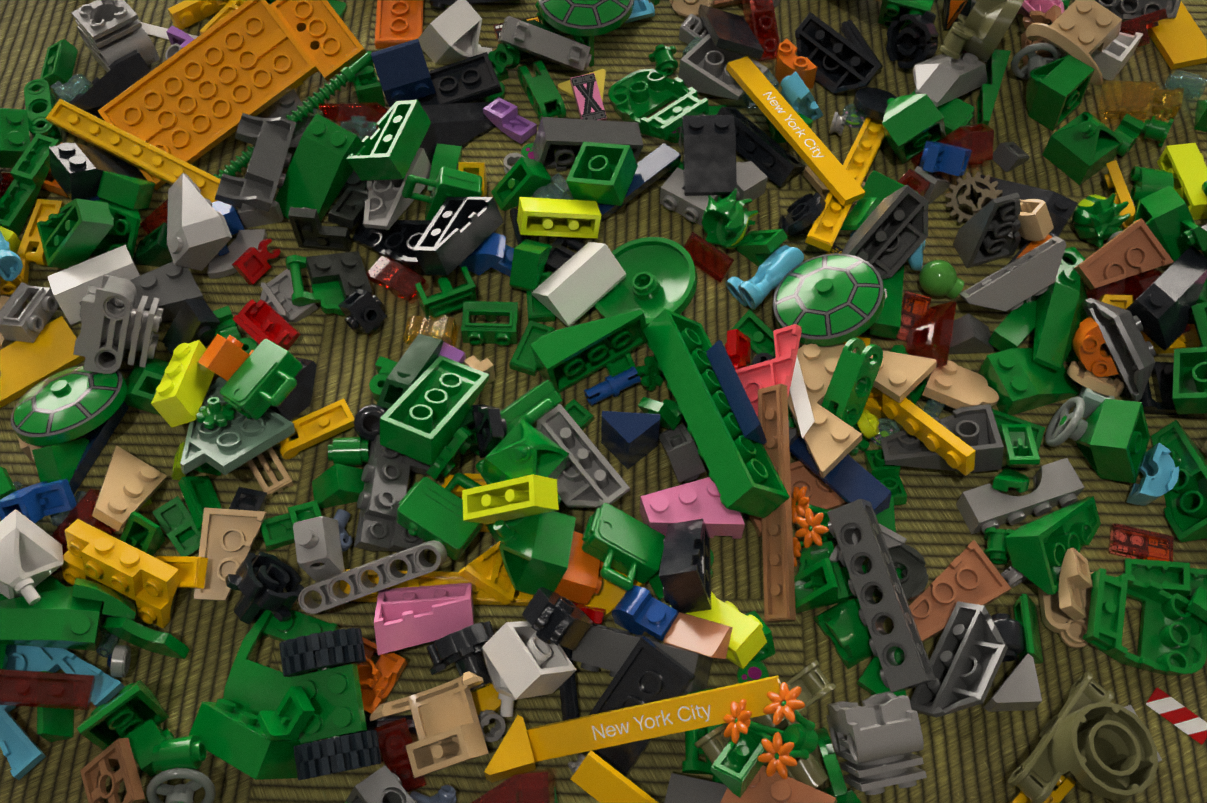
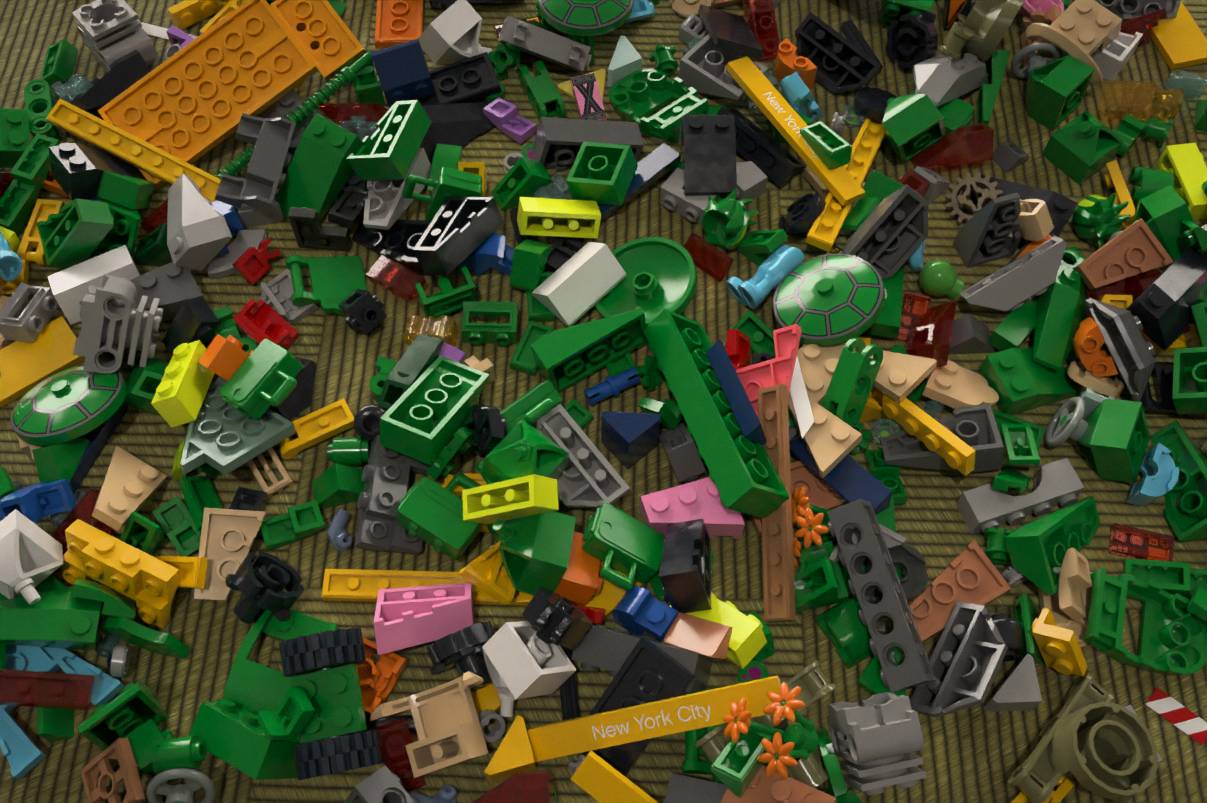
green plant [196,397,235,429] -> none
light grey torso [293,516,345,582] -> none
light grey beam [298,540,447,614] -> none
pearl dark grey plate [306,251,372,300] -> none
neon yellow tile [857,409,880,439] -> none
blue brick [919,141,972,176] -> none
none -> light aqua slope [608,35,642,87]
none -> green slope [800,121,852,170]
none -> yellow bracket [1032,608,1088,677]

